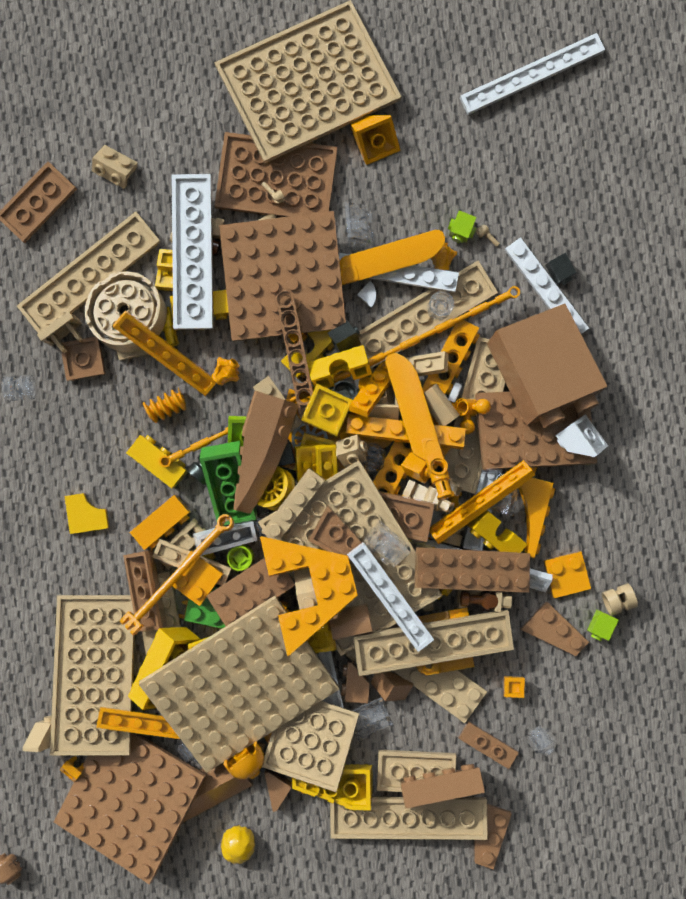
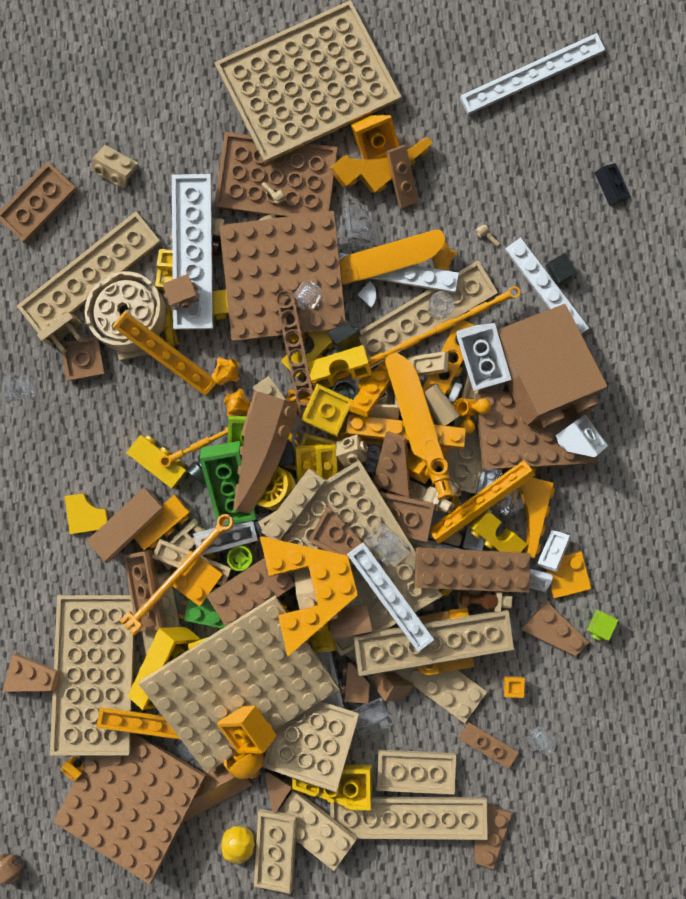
tan slope [23,715,52,752] -> none
light orange piece [143,387,187,423] -> none
medium nougat brick [400,764,485,809] -> none
lime brick [447,210,477,243] -> none
tan wheel [602,583,638,616] -> none
none -> medium nougat wing [2,654,61,692]
none -> medium nougat slope [87,487,164,563]
none -> medium nougat head [162,274,199,311]
none -> light orange slope [217,706,277,754]
none -> light orange rock [223,388,251,416]
none -> tan tile [254,809,297,894]
none -> tan plate [279,790,357,871]
none -> clear head [294,280,323,311]
none -> light orange arch [329,137,433,193]
none -> medium nougat wing [373,431,411,497]
none -> medium nougat plate [386,145,418,208]
none -> white slope [457,323,512,391]
none -> white plate [538,530,571,572]
none -> black slope [595,163,630,206]

